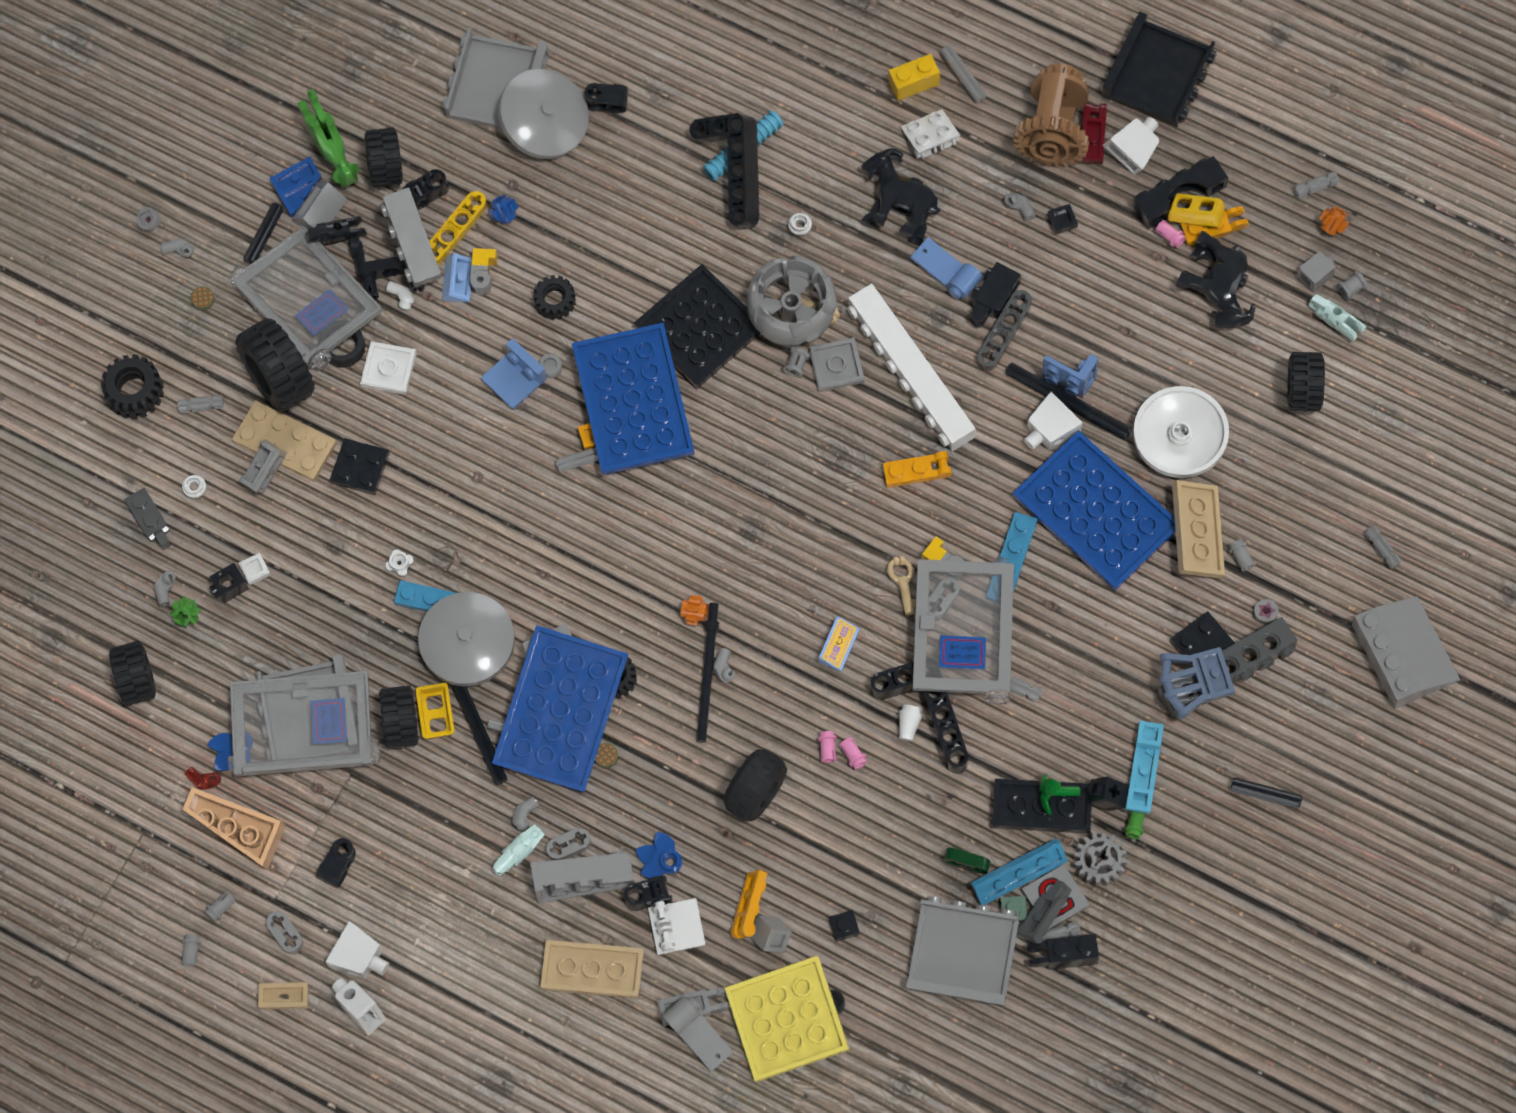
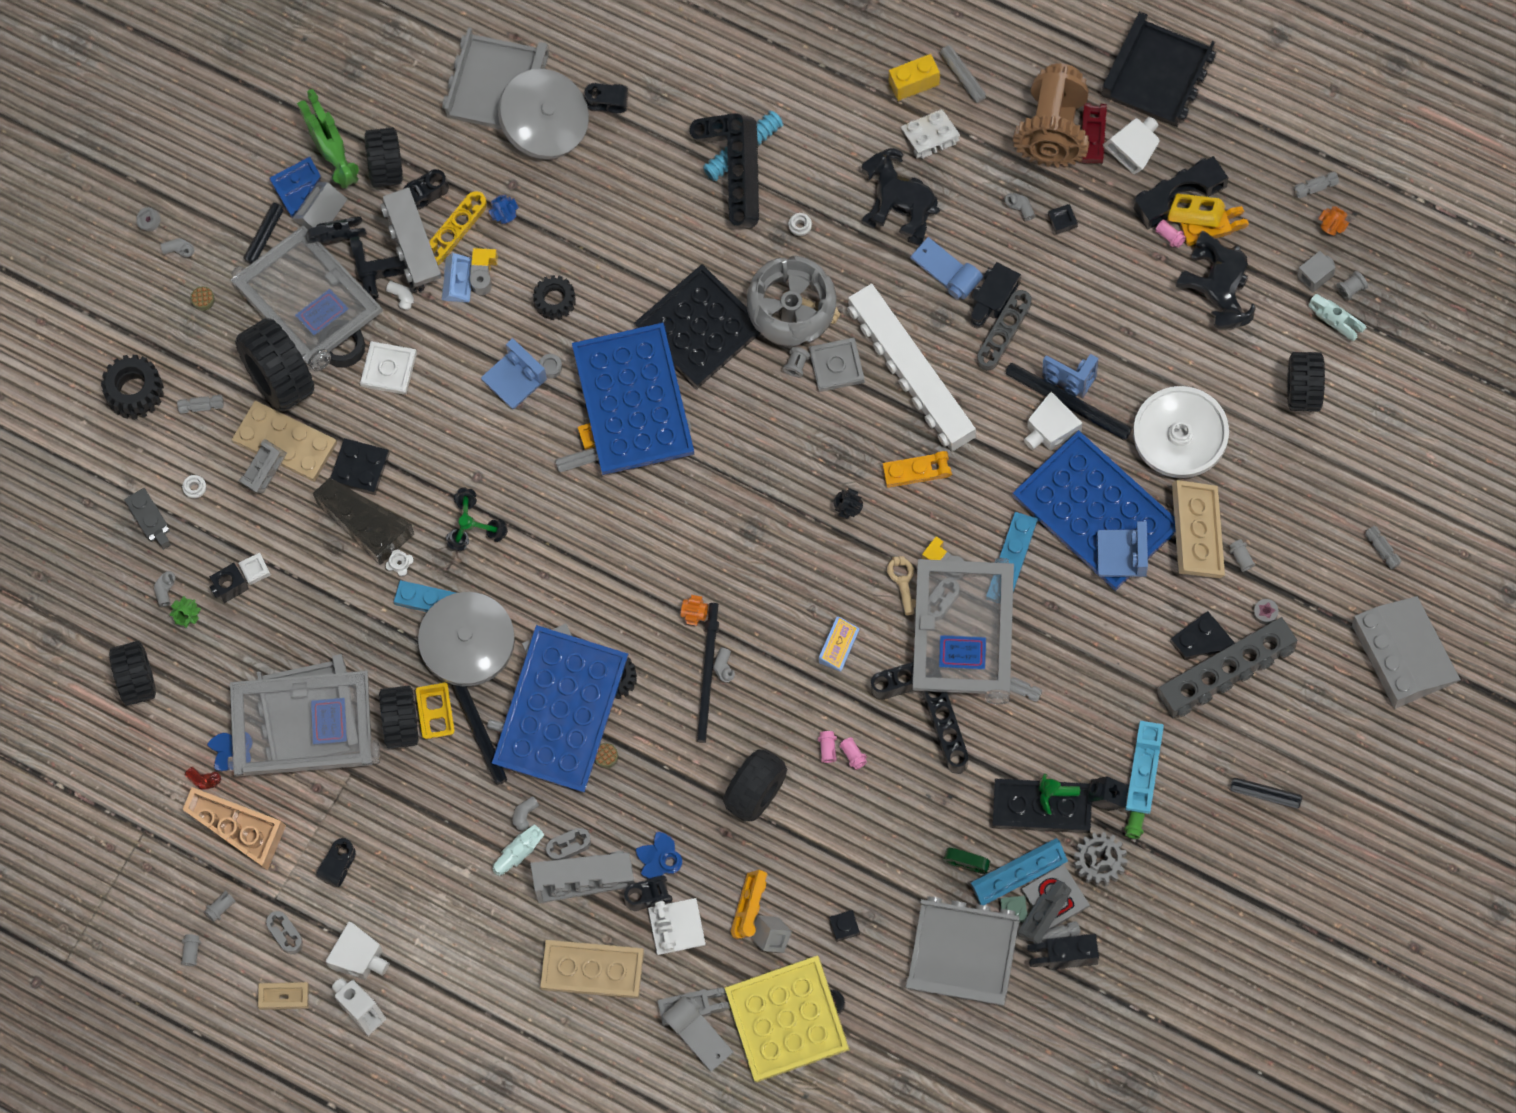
white cone [899,705,923,742] -> none
sand blue plate [1159,647,1235,720] -> none
none -> clear smoke wedge [313,478,415,565]
none -> black plant [446,487,508,551]
none -> black gear [833,488,863,519]
none -> medium blue bracket [1097,521,1148,577]

